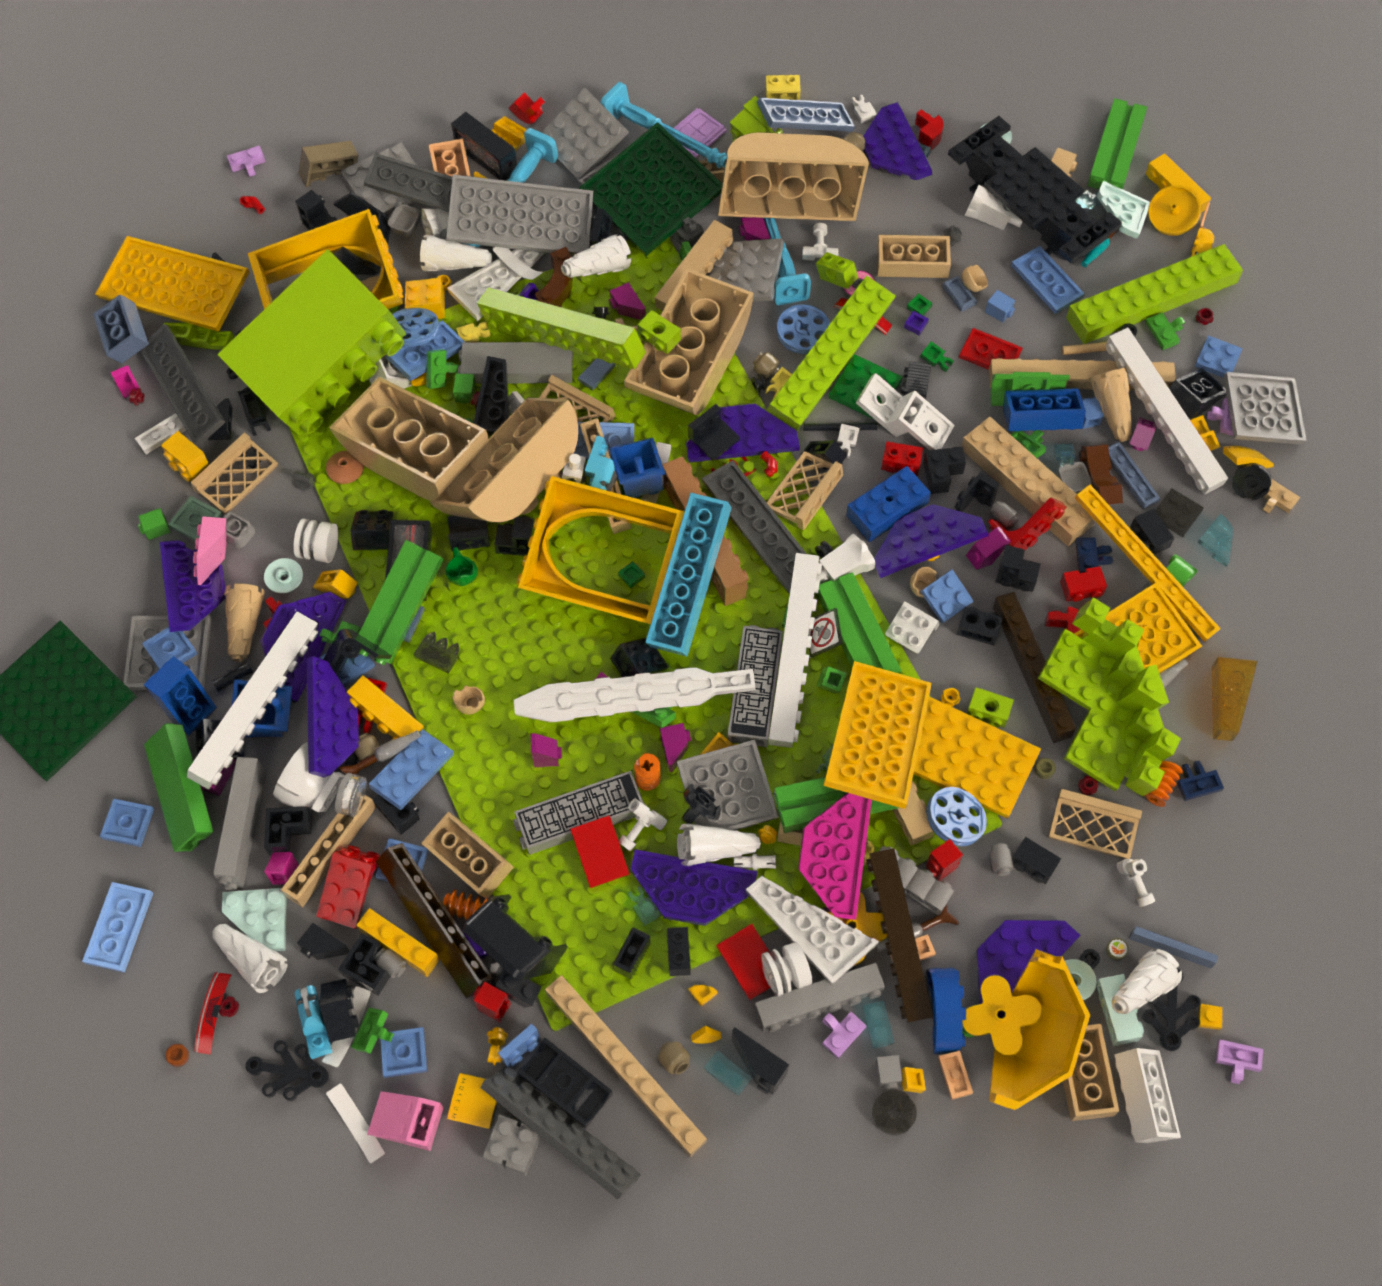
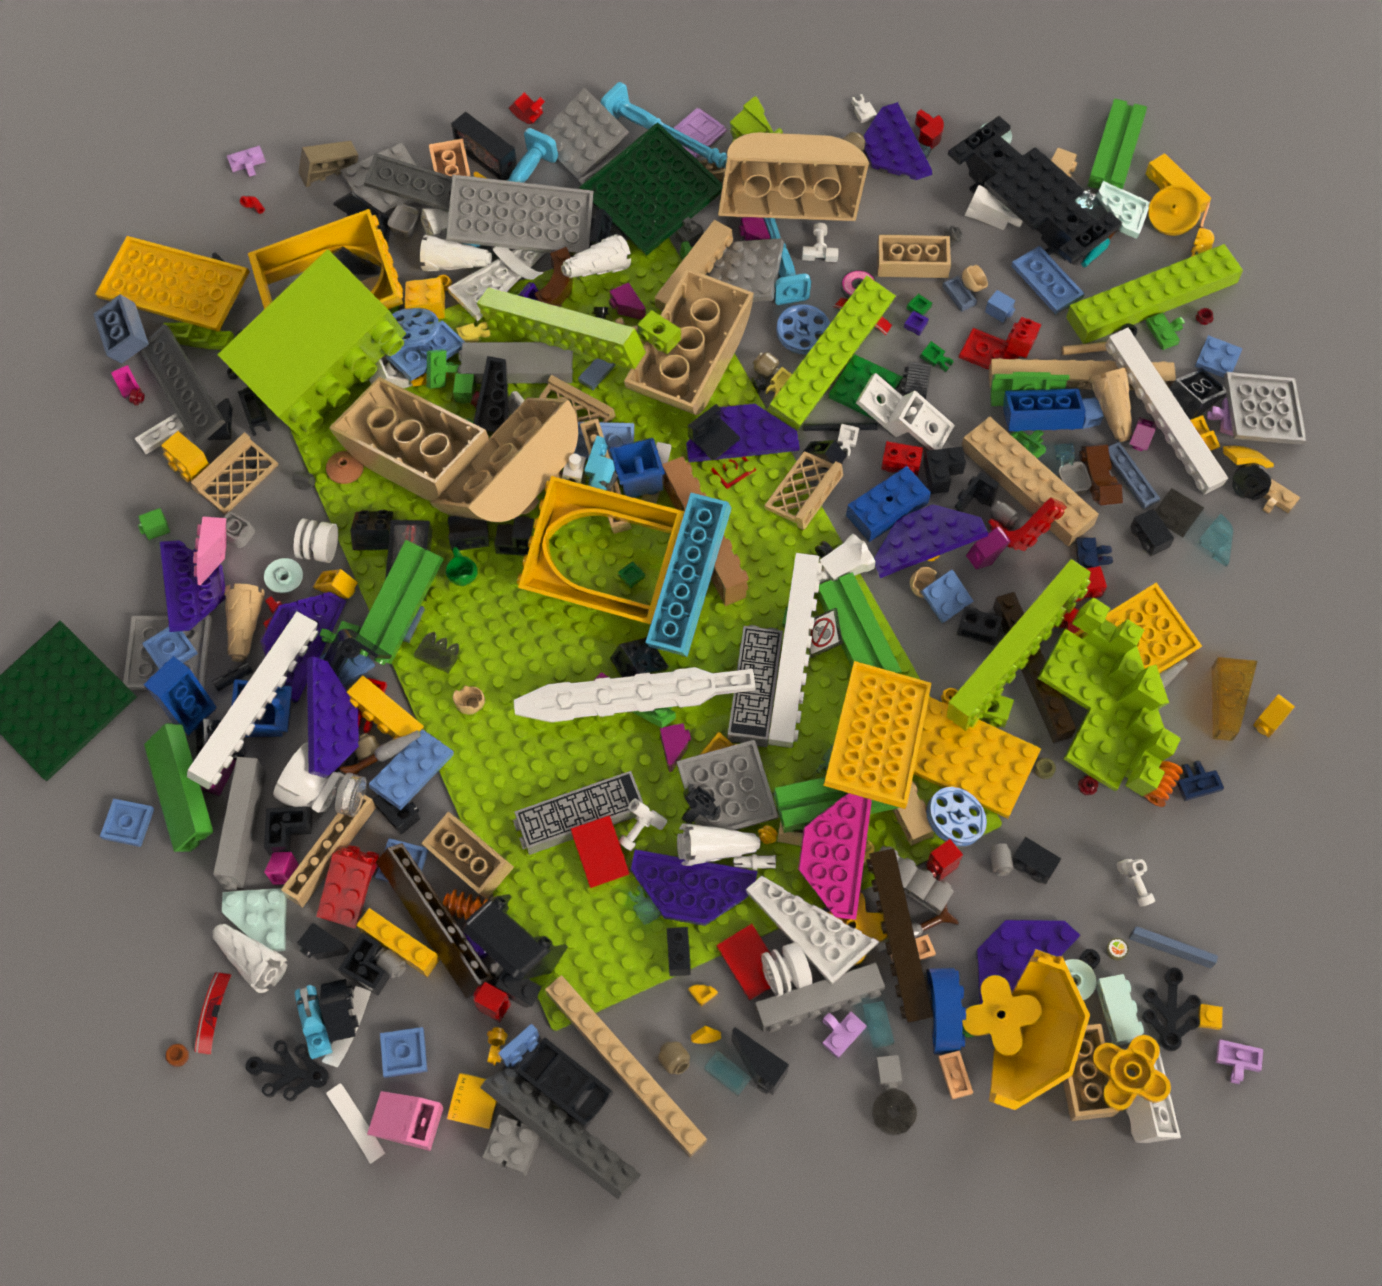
light blue plate [82,882,153,973] -> none
sand green plate [168,496,223,541] -> none
dark red plate [219,996,239,1018] -> none
black brick [295,190,337,230] -> none
bright green plate [351,1008,394,1054] -> none
yellow slope [491,116,526,152] -> none
magenta slope [531,733,562,767] -> none
black brick [612,927,651,979] -> none
orange piece [634,753,661,791] -> none
dark grey plate [702,460,806,593] -> none
sand blue tile [757,98,855,132] -> none
red arm [760,451,778,477] -> none
light yellow brick [765,75,800,100] -> none
lime brick [816,252,858,289] -> none
bright green brick [816,666,847,694] -> none
white bracket [885,601,939,654] -> none
yellow plate [901,1067,926,1093] -> none
black brick [995,545,1041,592] -> none
tan fence [1048,789,1142,859] -> none
yellow plate [1074,485,1221,642] -> none
white cone [1111,949,1182,1014] -> none
bright green cylinder [1164,554,1198,587] -> none
none -> lime brick [947,559,1091,731]
none -> red brick [1005,317,1042,358]
none -> yellow plant [1093,1035,1171,1111]
none -> yellow slope [1253,694,1295,738]

